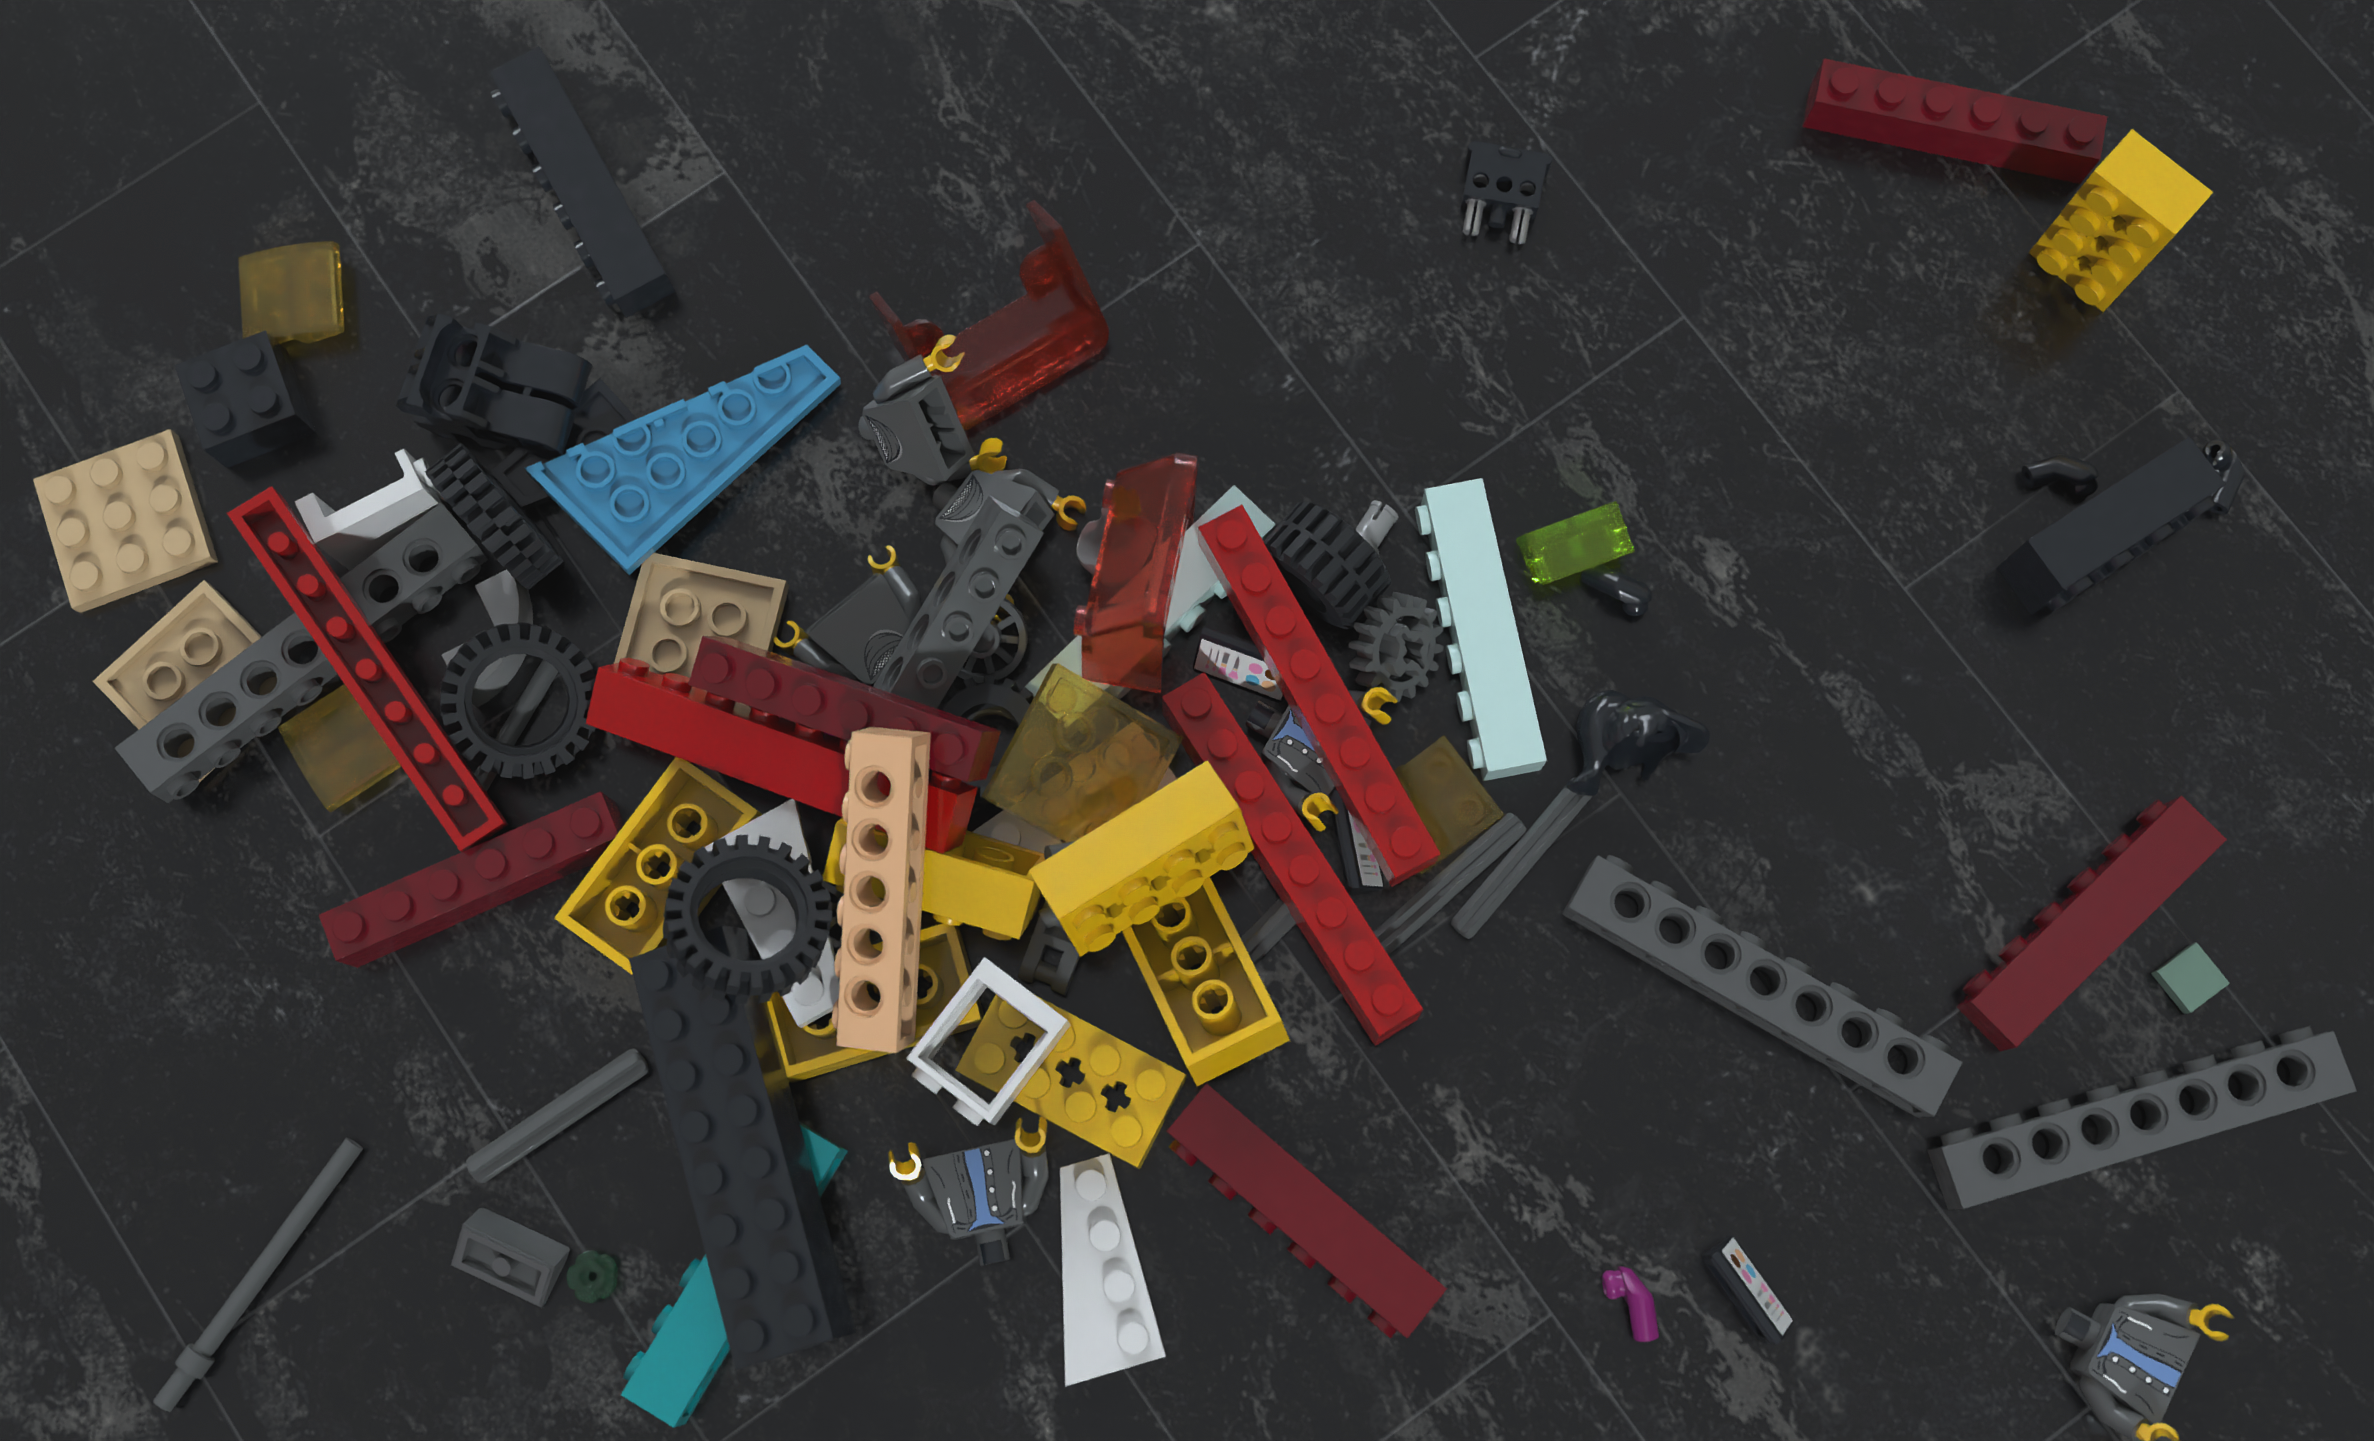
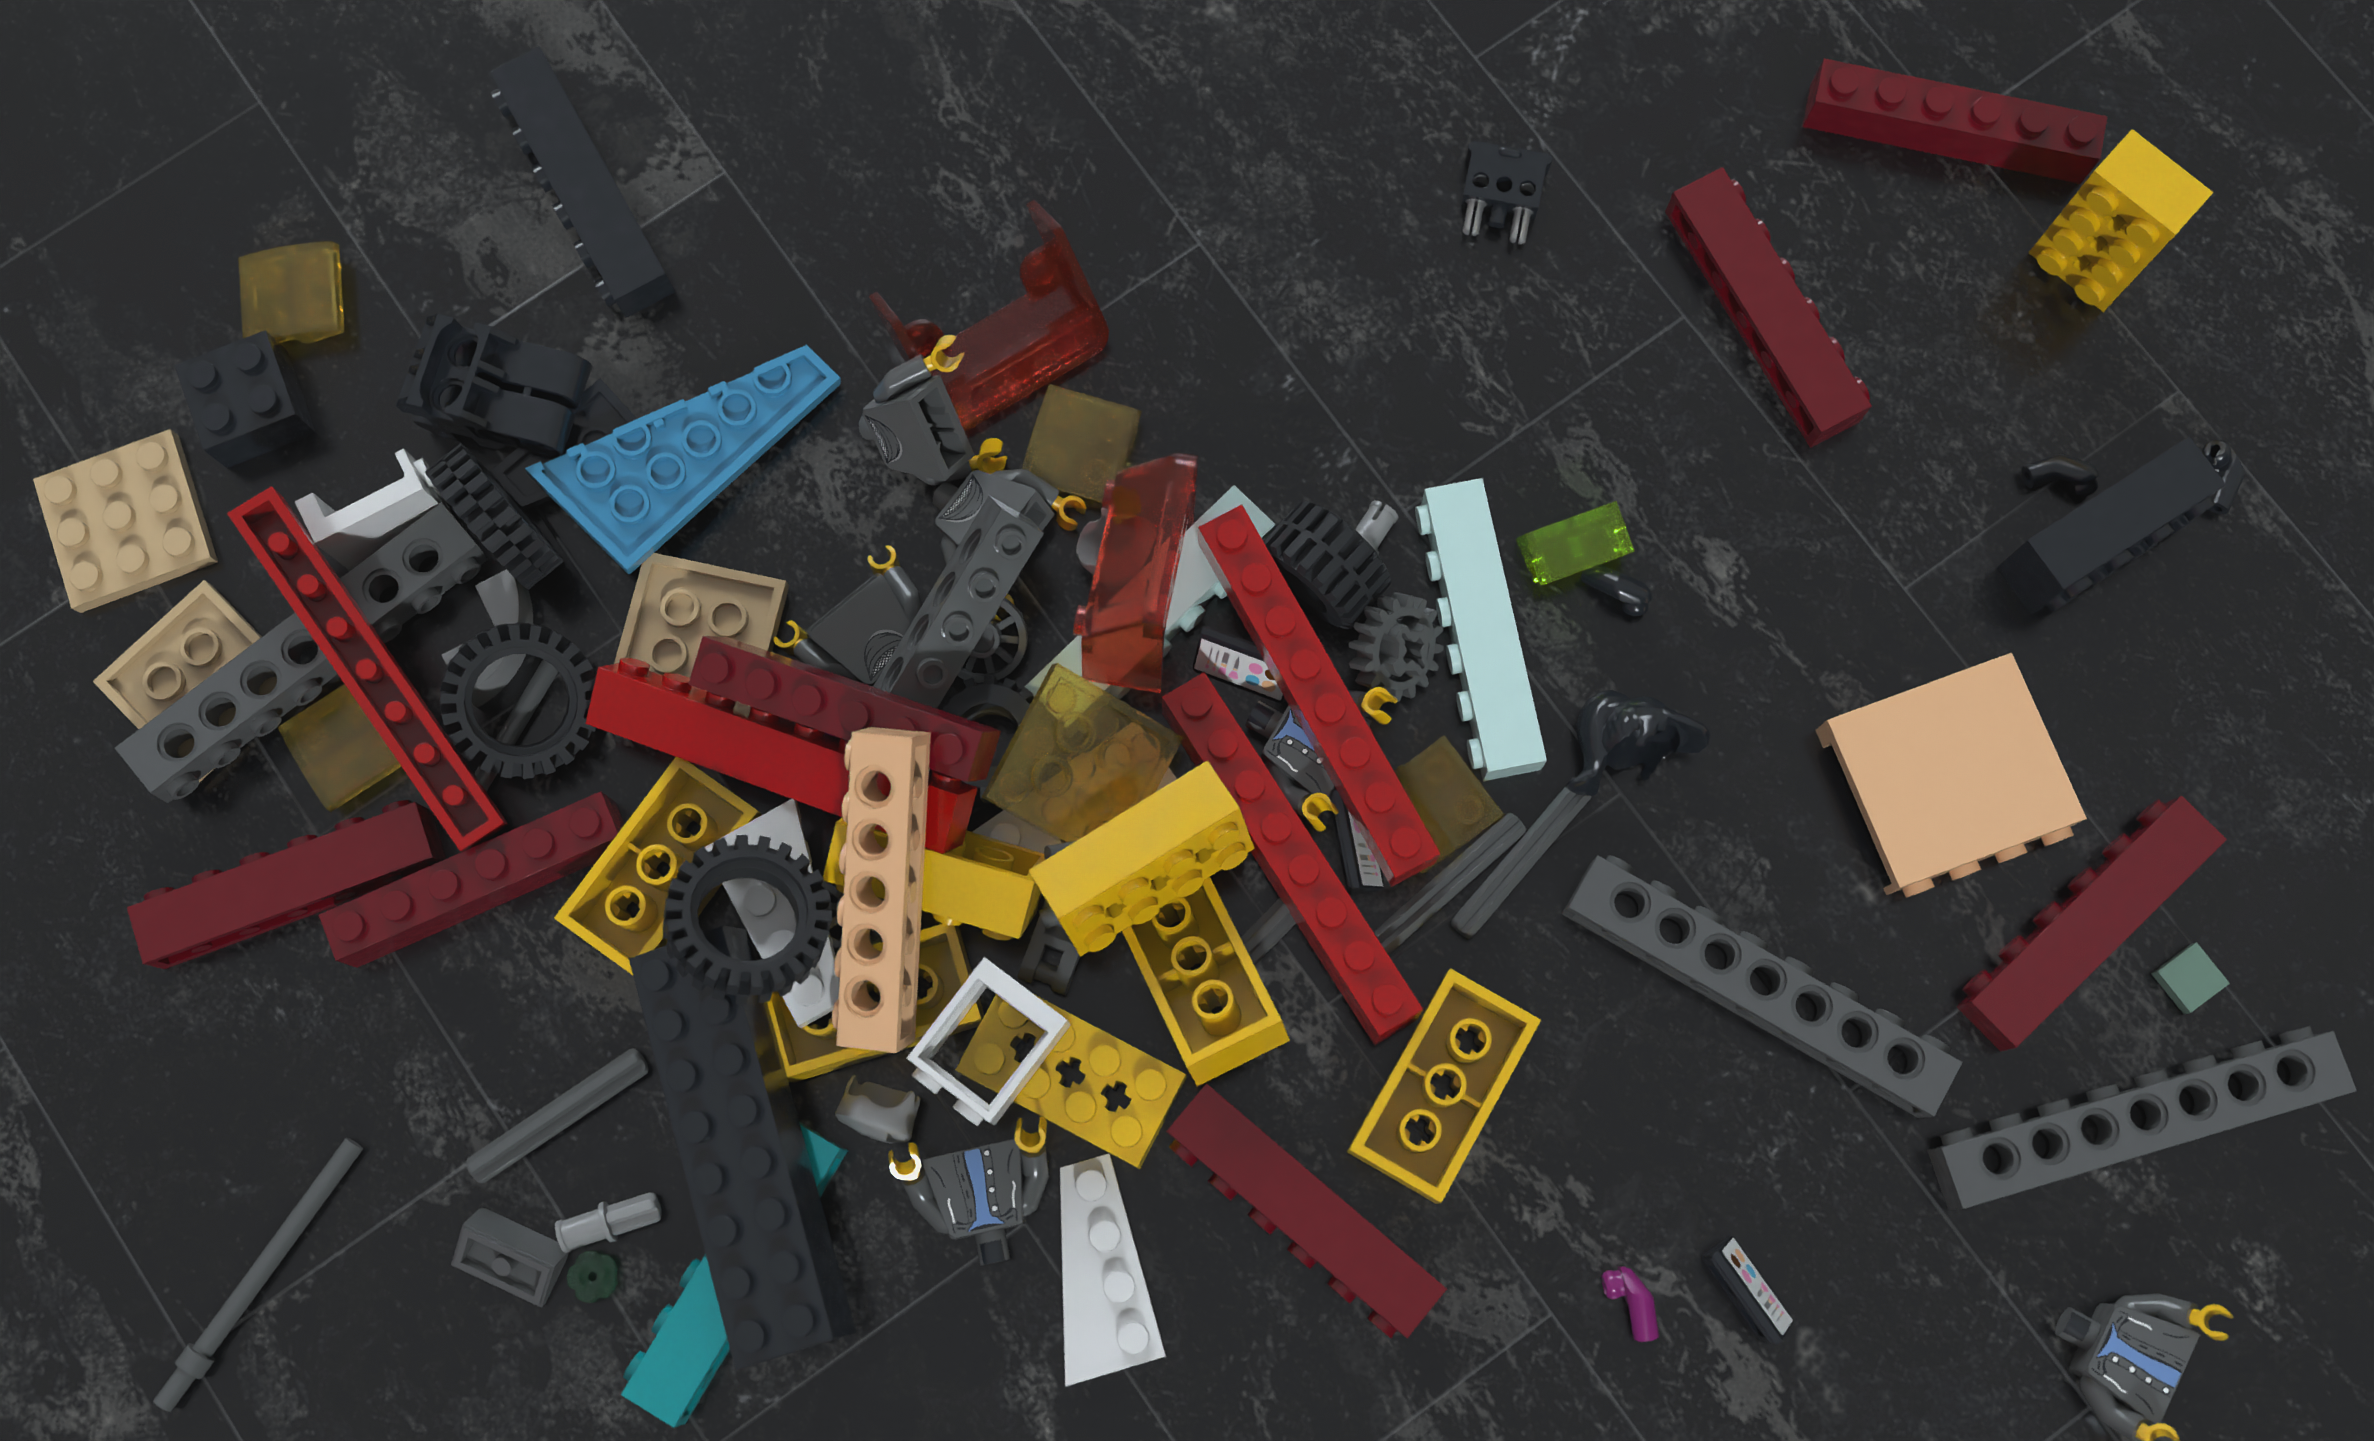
none -> dark red brick [127,800,446,969]
none -> light grey axle [555,1192,661,1253]
none -> light grey hair [835,1075,920,1144]
none -> clear yellow slope [1022,384,1142,505]
none -> yellow brick [1347,968,1541,1204]
none -> dark red brick [1665,167,1872,448]
none -> light nougat panel [1815,653,2087,898]

